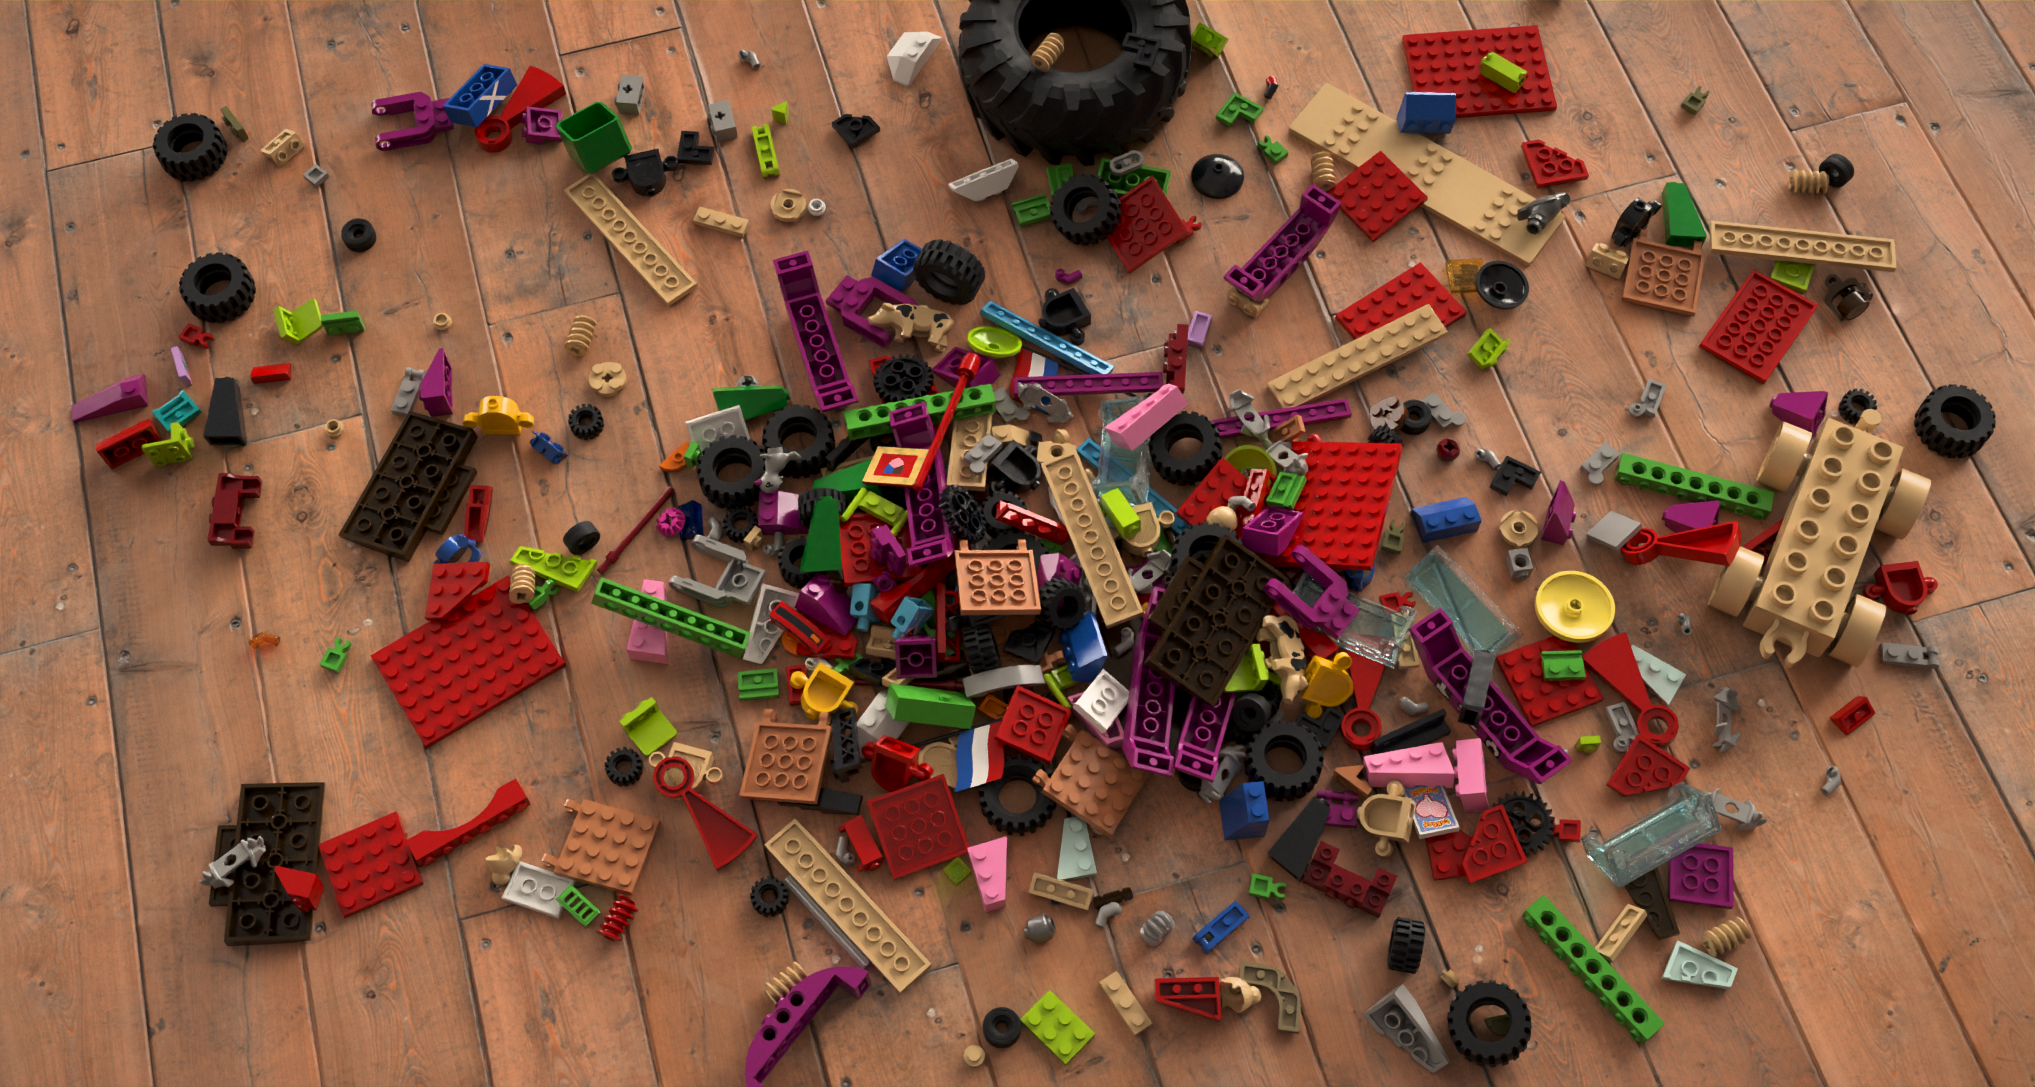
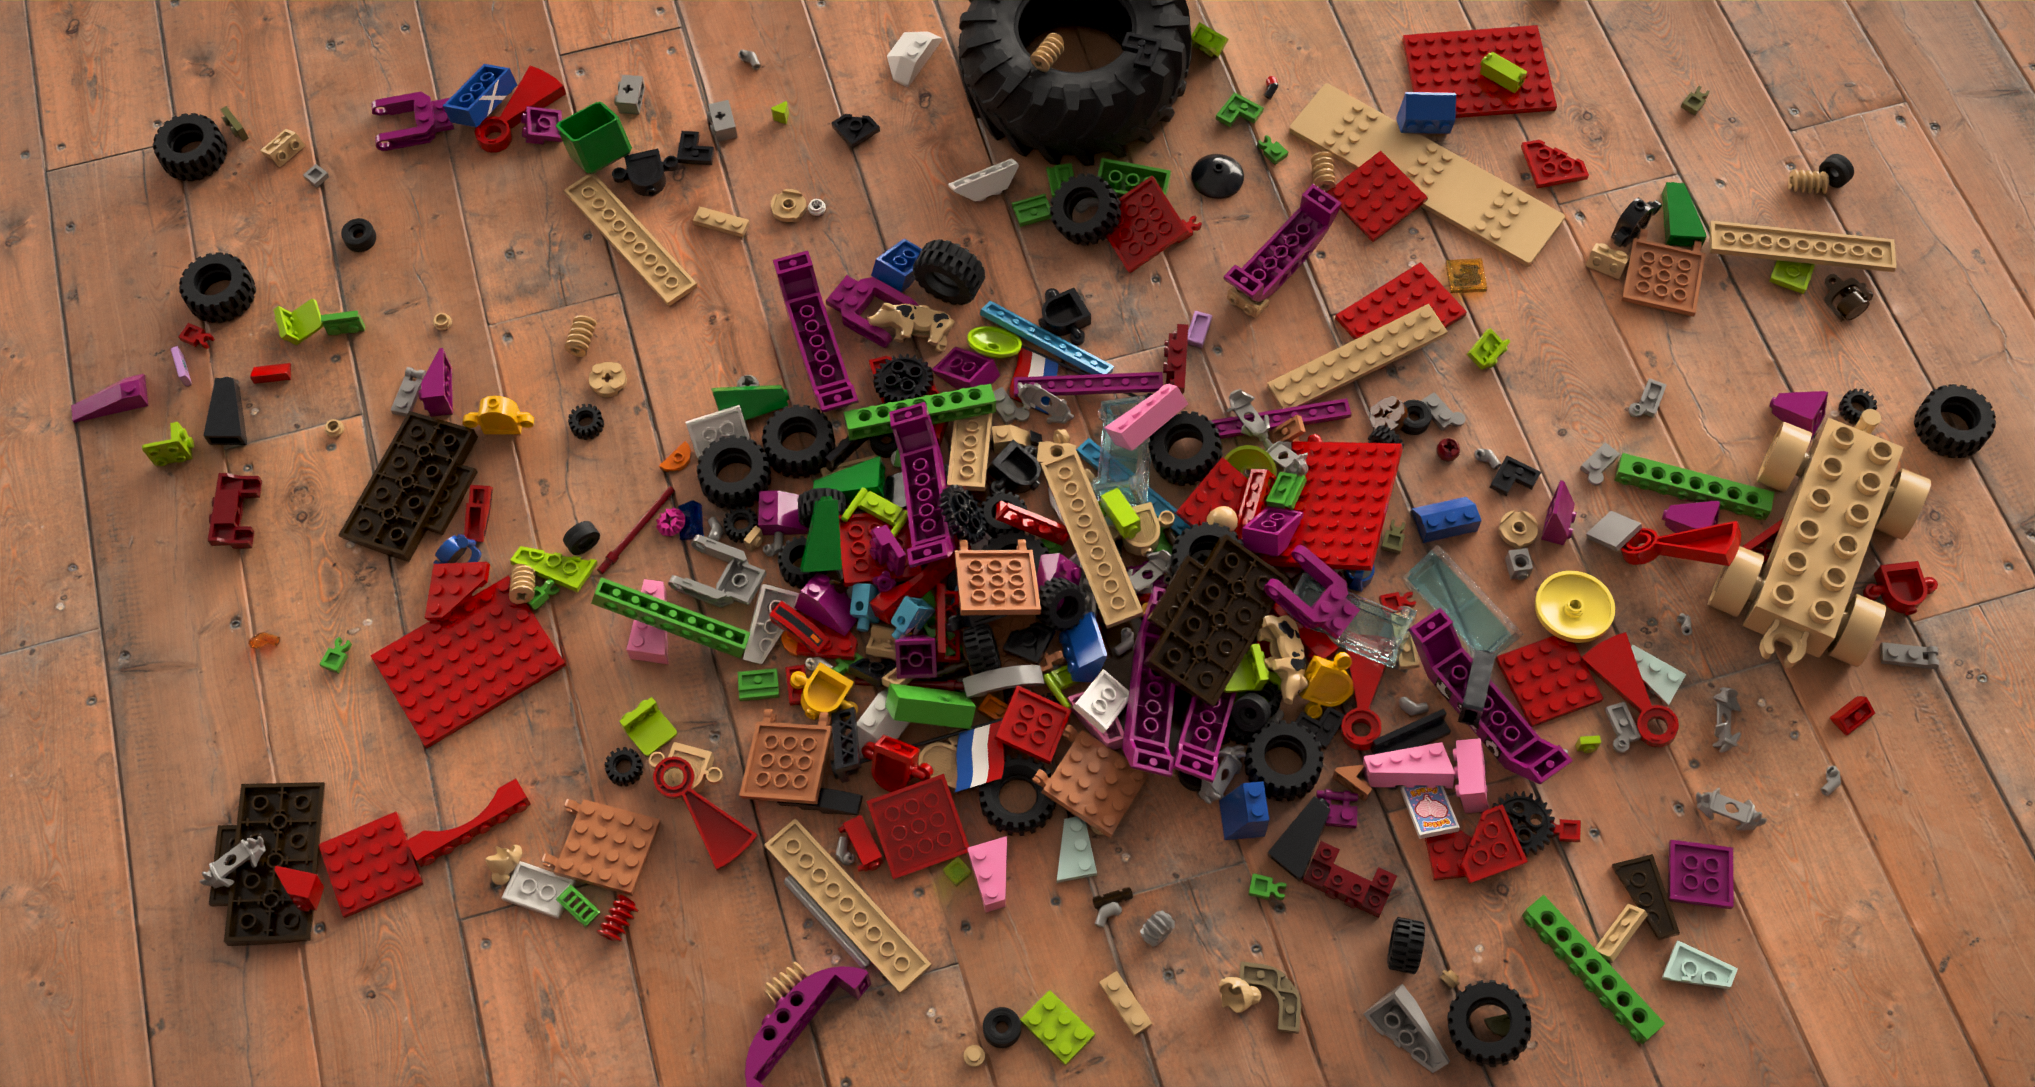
red slope [95,419,162,470] -> none
teal plate [151,390,202,434] -> none
blue hinge [530,431,568,464] -> none
bright green plate [684,441,702,468] -> none
black tyre [750,876,789,917] -> none
lime plate [751,124,780,178] -> none
light grey animal [754,447,801,494] -> none
flag [862,352,981,492] -> none
light grey hinge [963,434,1003,475] -> none
flat silver head [1024,913,1056,944] -> none
tan plate [1028,872,1094,910] -> none
magenta arm [1055,269,1083,284] -> none
light grey plate [1110,150,1144,176] -> none
red wedge [1154,977,1221,1022] -> none
blue plate [1192,900,1250,955] -> none
light grey arm [1227,496,1256,511] -> none
tan piece [1357,780,1416,858] -> none
black dish [1475,261,1529,310] -> none
dark grey animal [1517,192,1570,235] -> none
bright green plate [1540,650,1586,681] -> none
clear windscreen [1581,782,1722,888] -> none
red plate [1606,734,1690,796] -> none
red plate [1699,269,1819,384] -> none
tan piece [1702,917,1751,958] -> none

